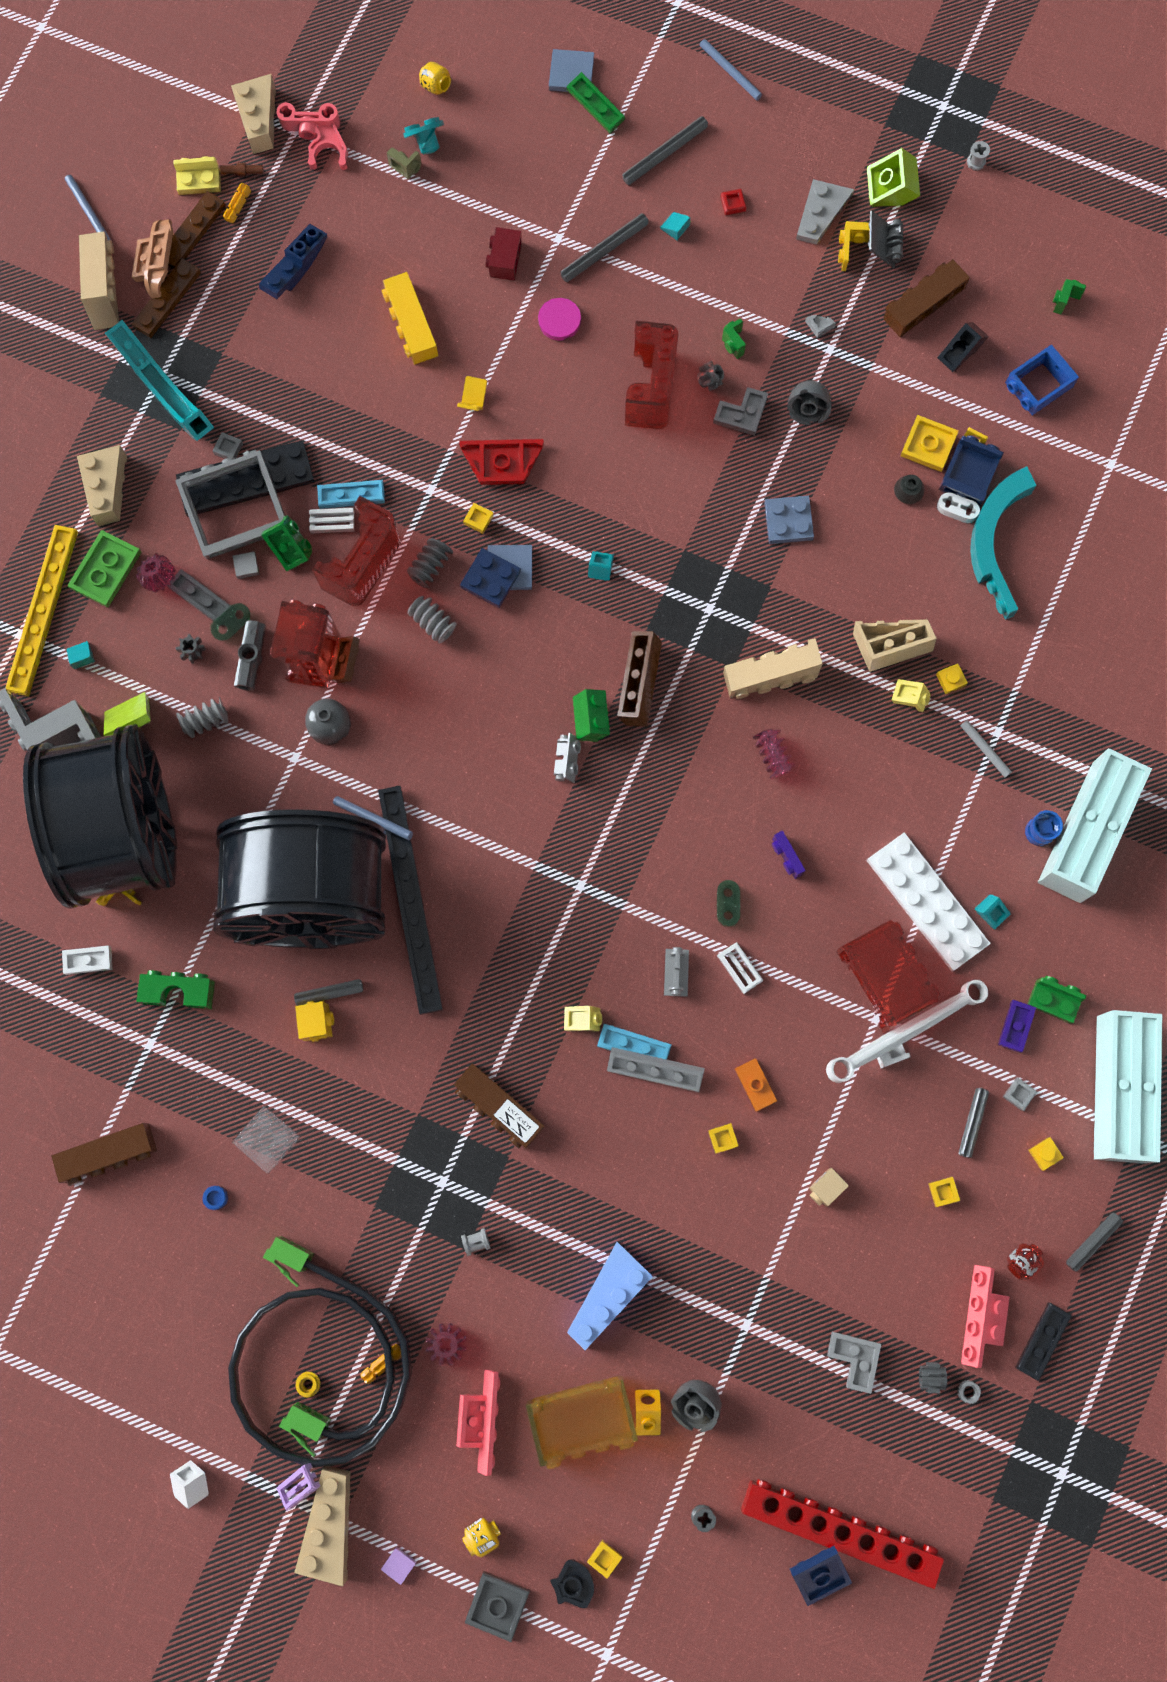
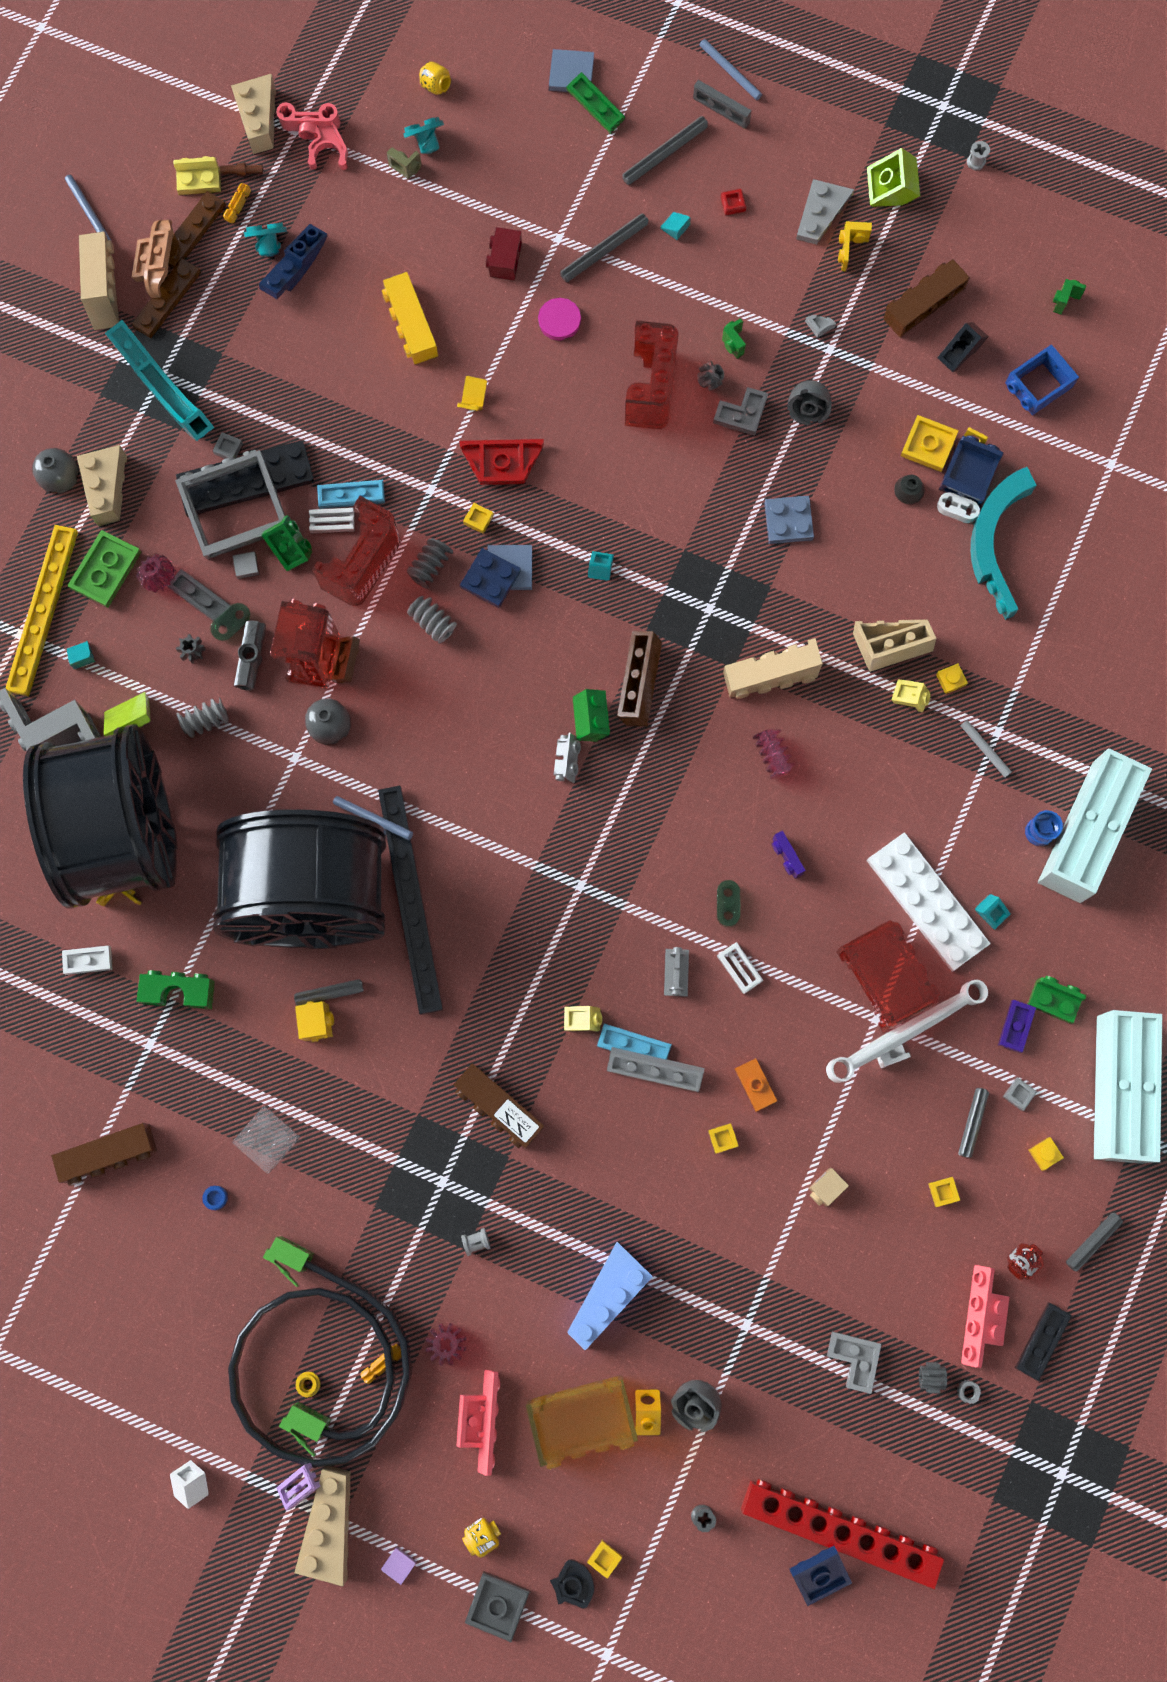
dark grey hinge [868,210,903,268] -> none
none -> dark grey cylinder [32,448,79,494]
none -> teal plate [244,222,287,257]
none -> dark grey tile [693,80,752,129]

